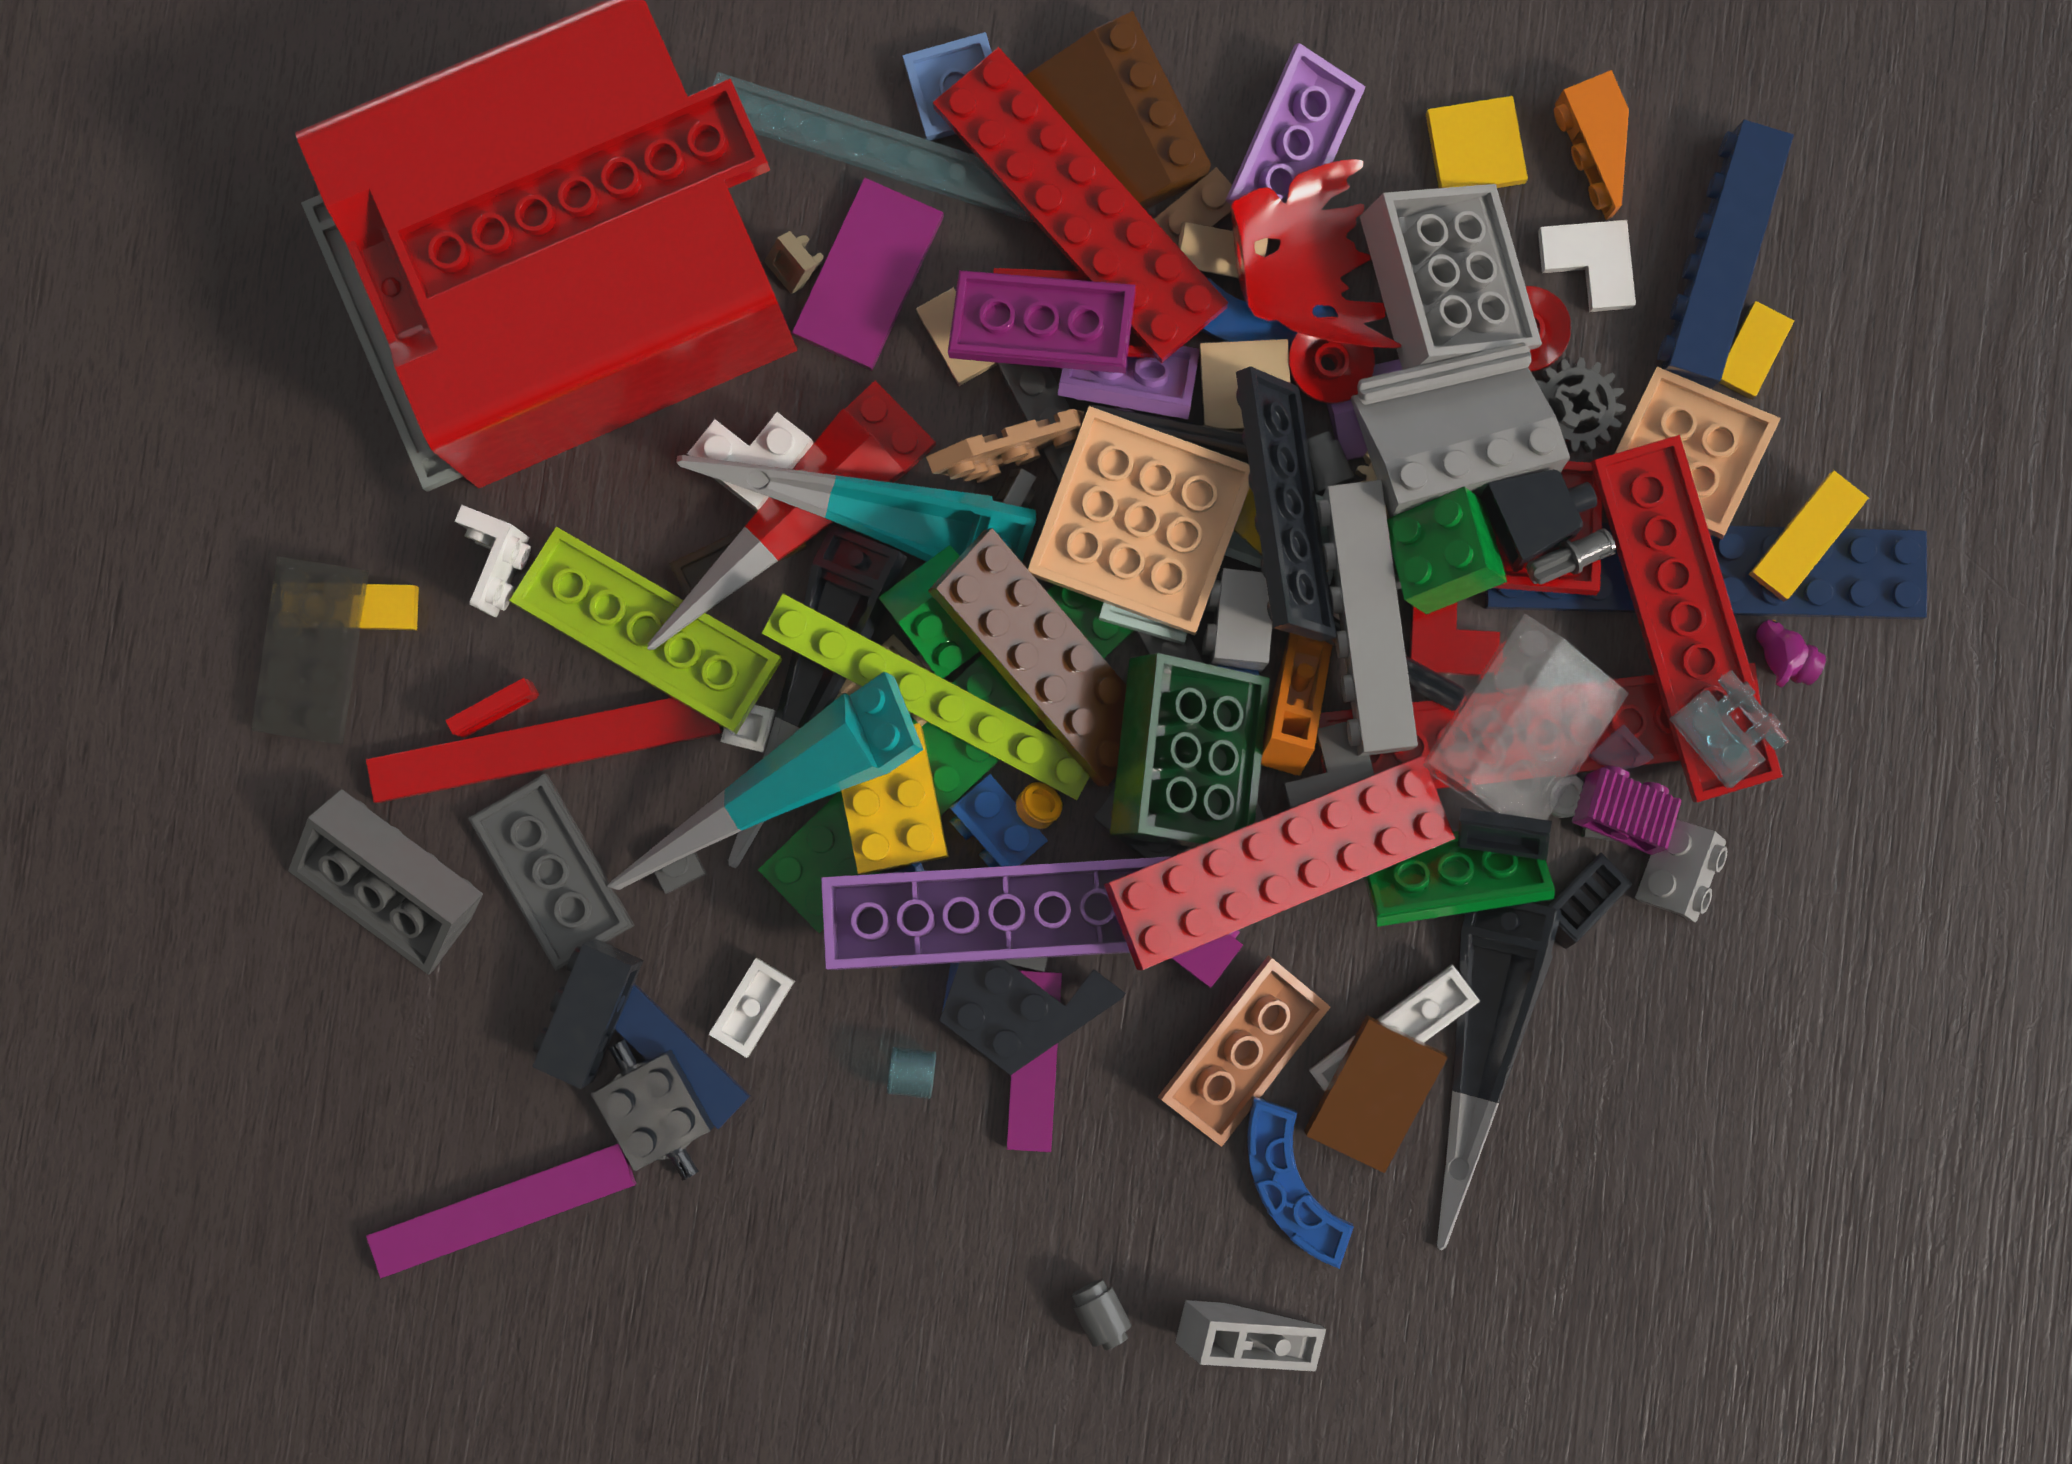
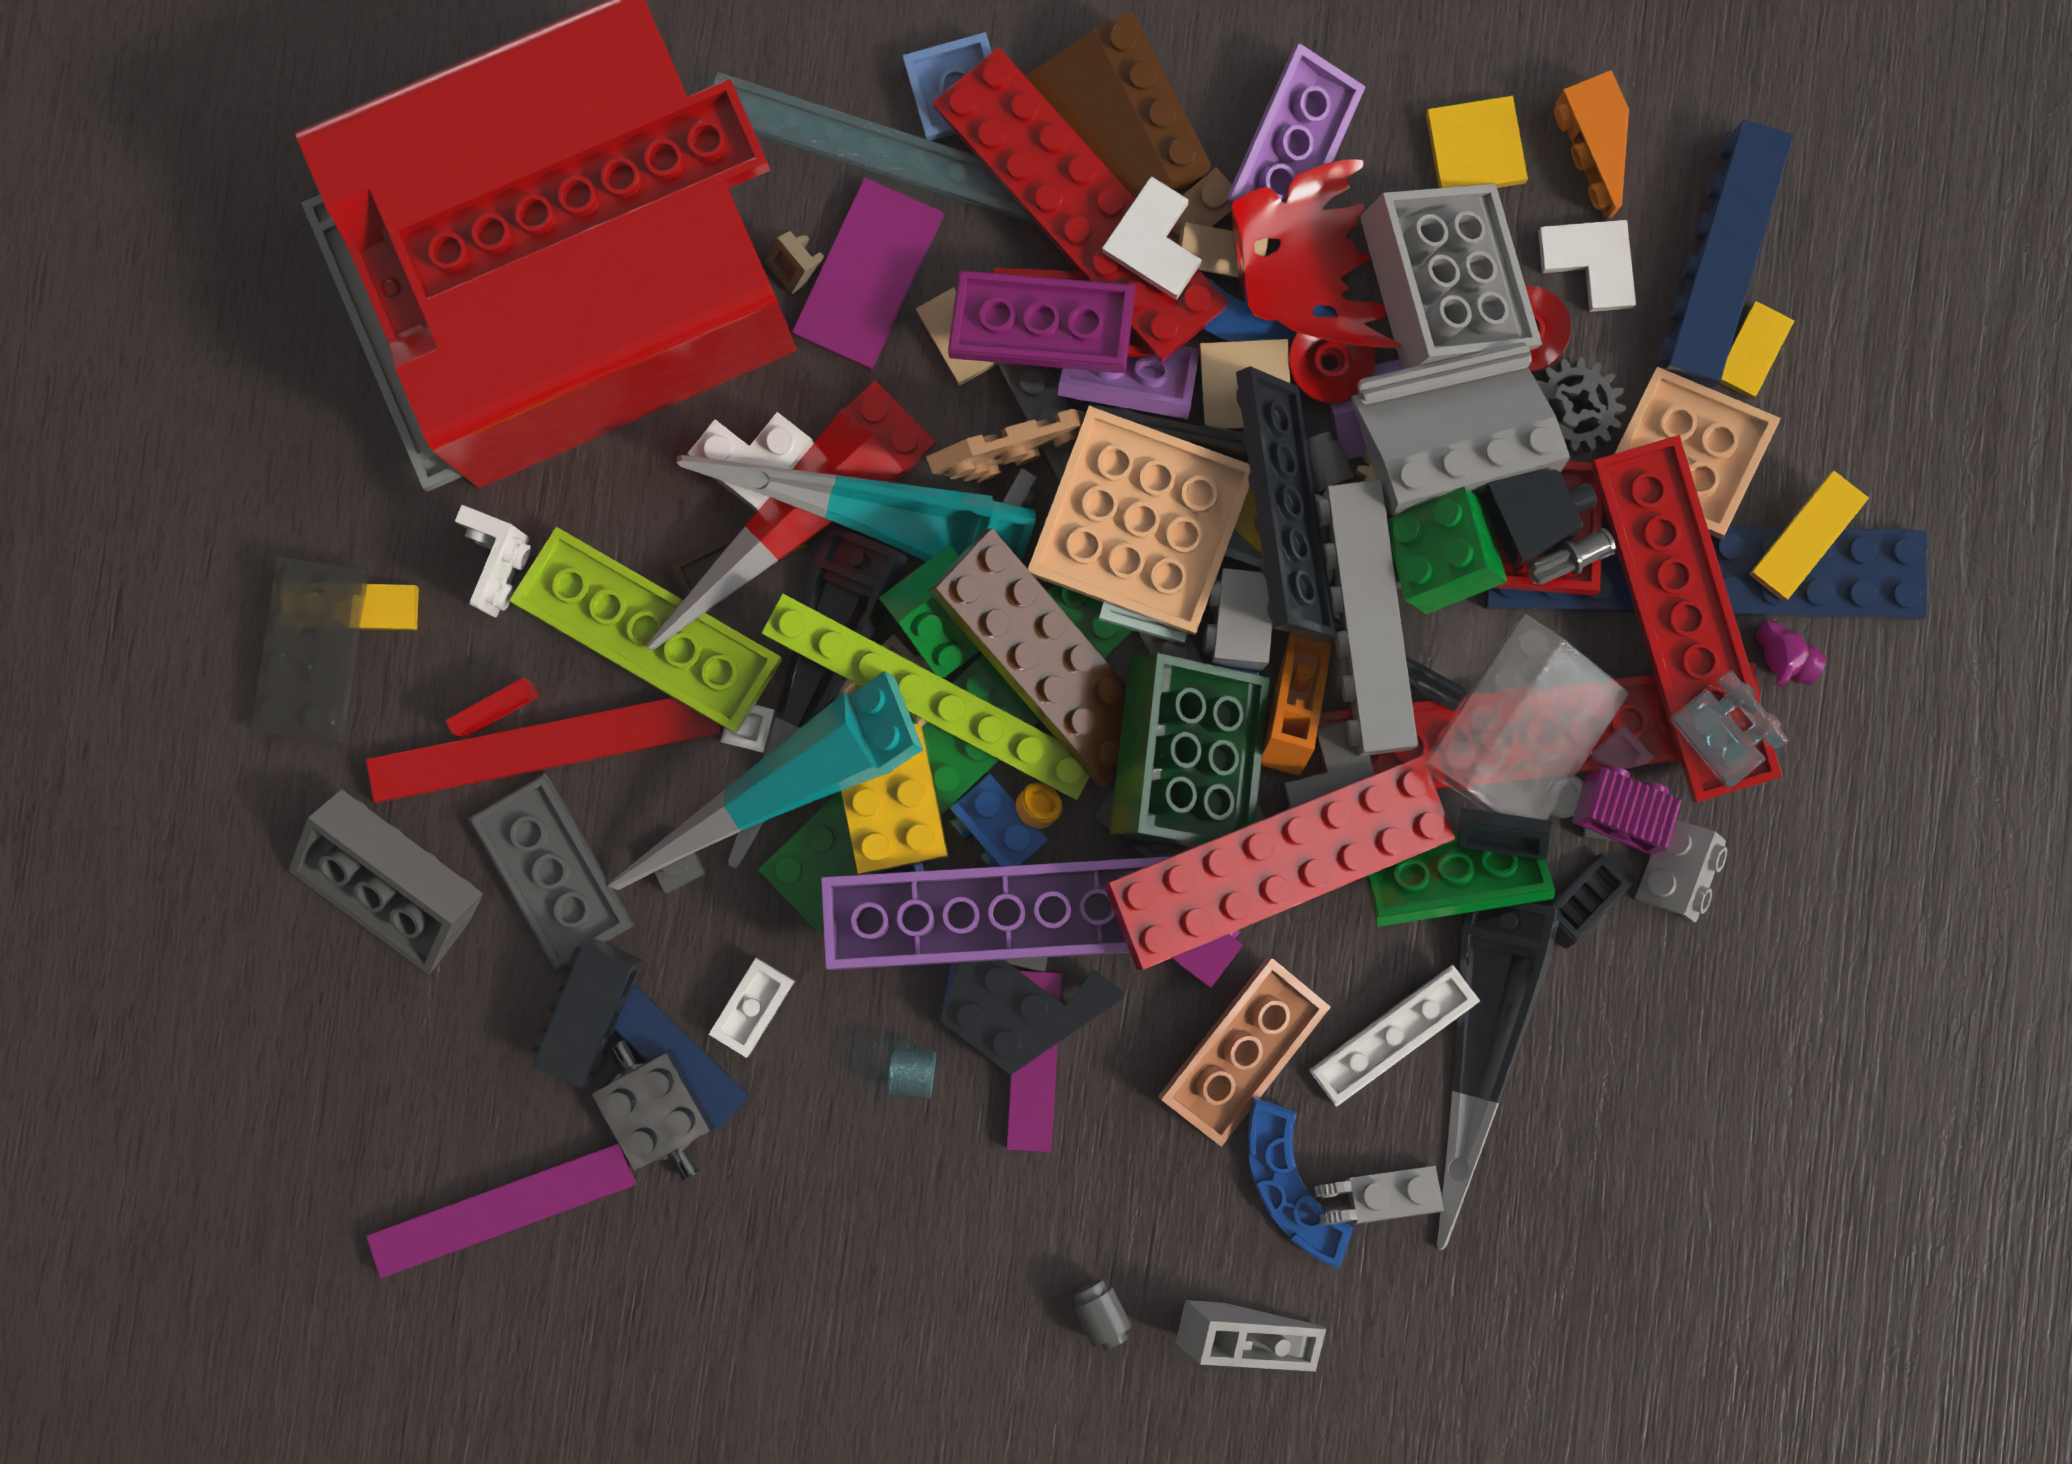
reddish brown tile [1304,1015,1448,1173] -> none
red tile [1409,602,1500,677] -> none
none -> white tile [1102,176,1201,300]
none -> light grey hinge [1314,1166,1444,1225]

